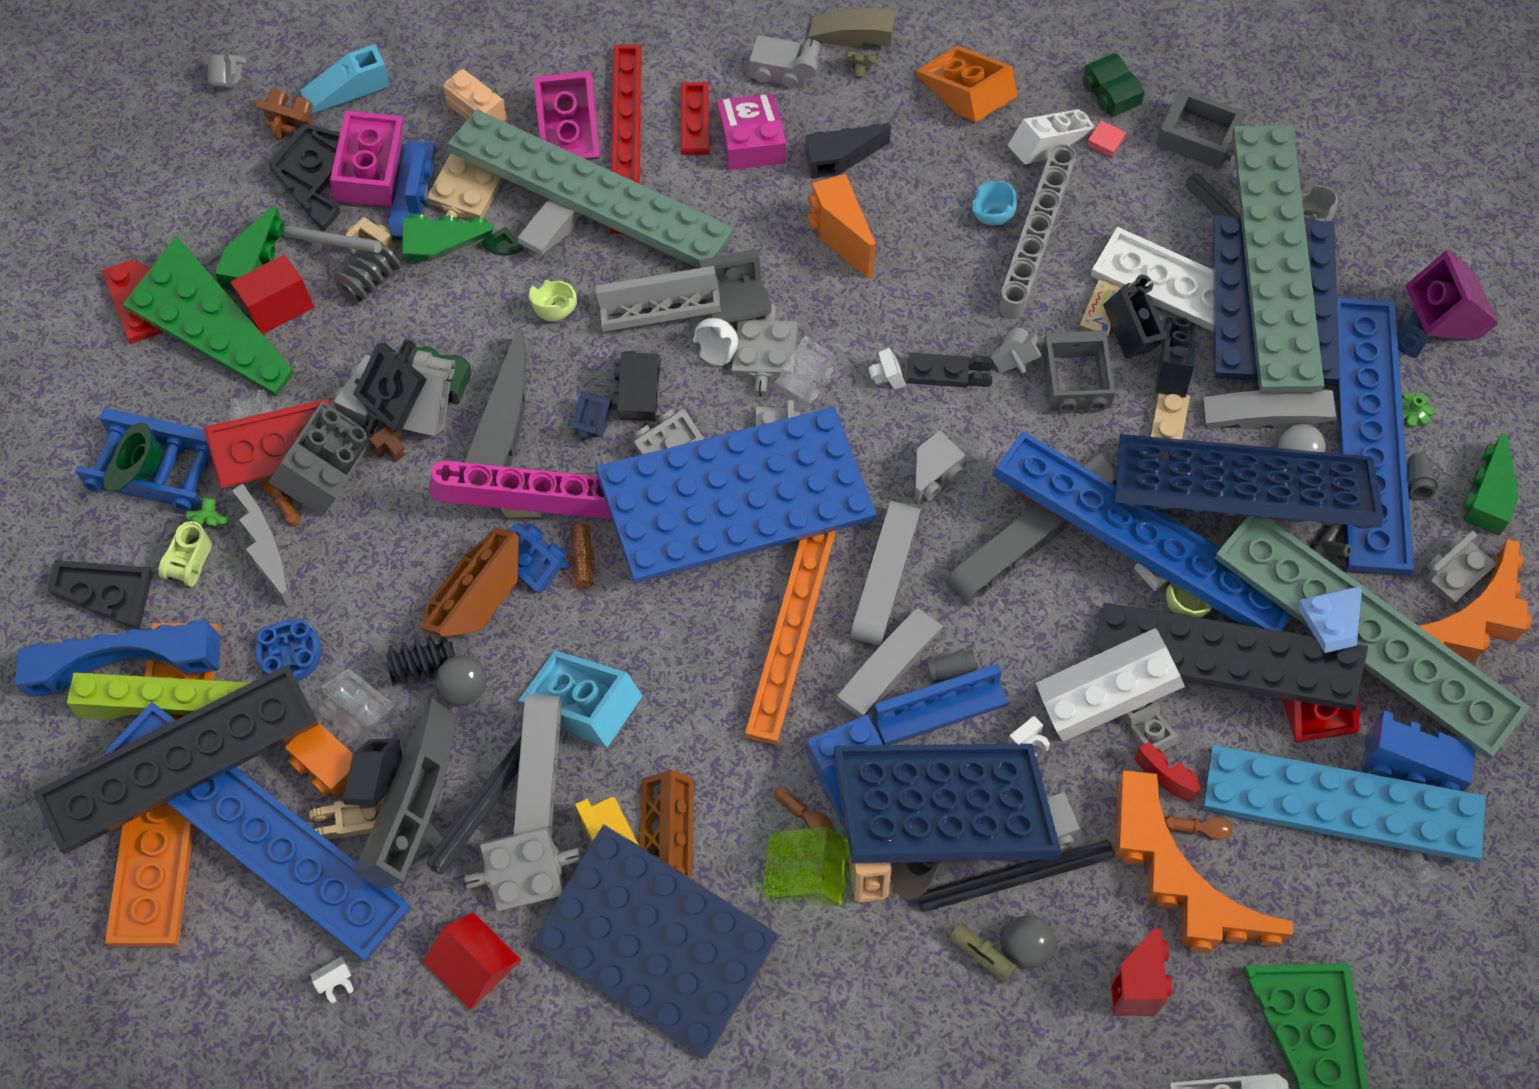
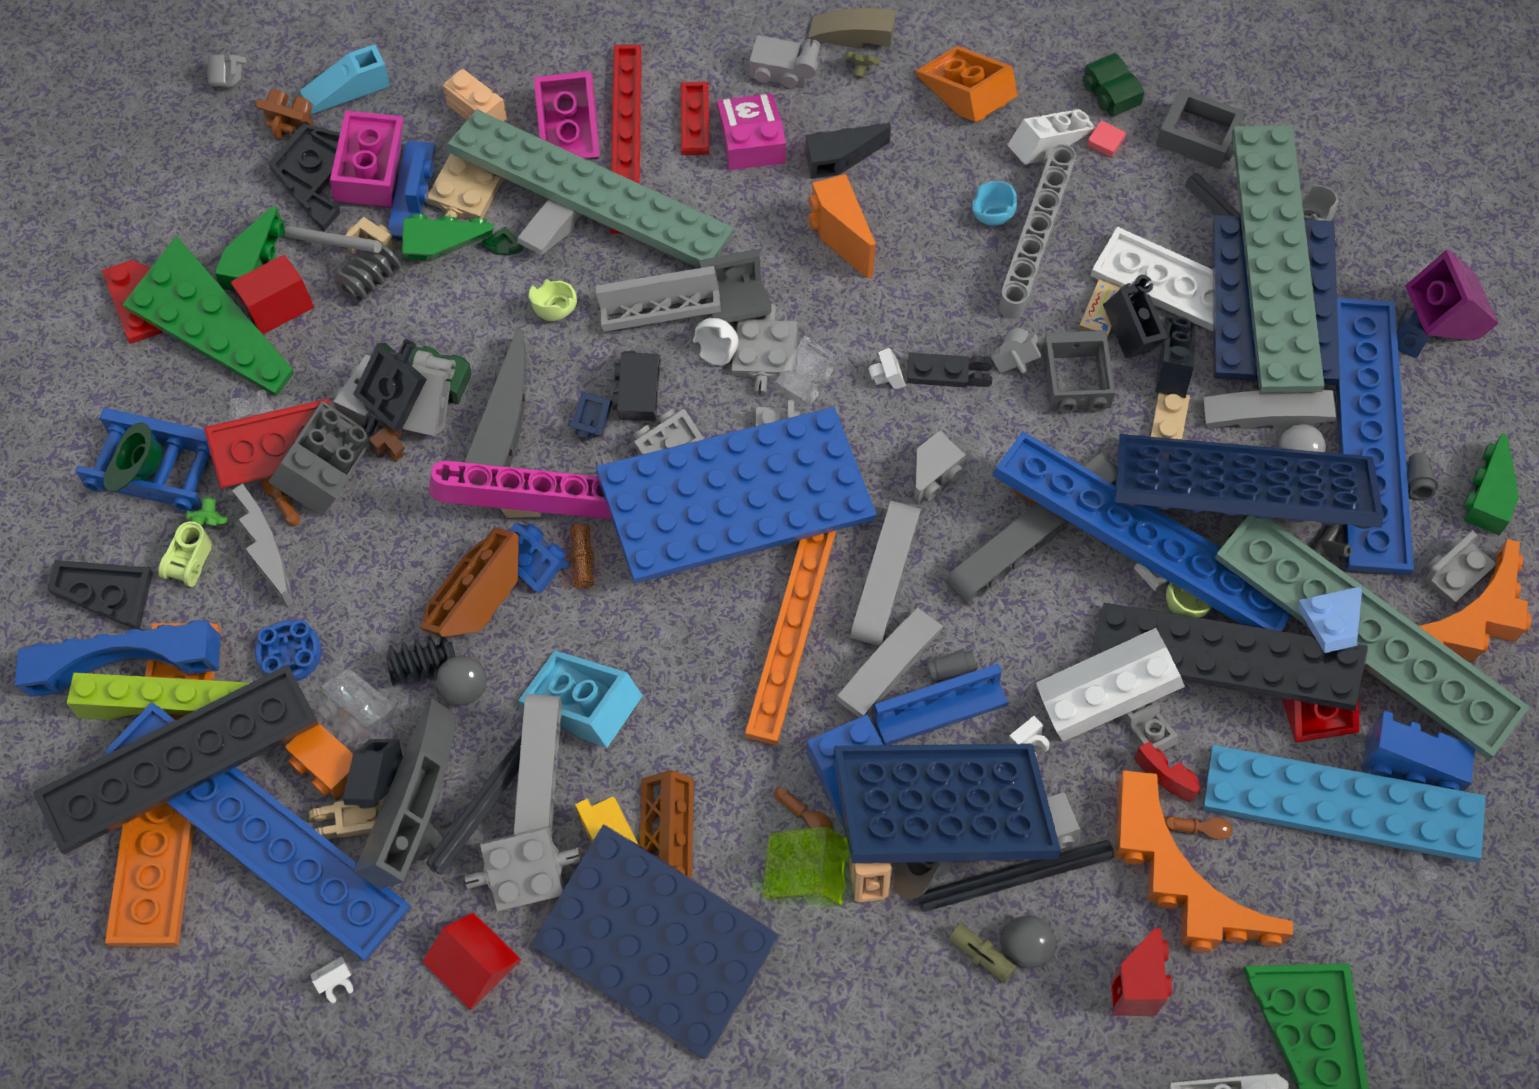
bright green plant [1402,392,1434,429] -> none

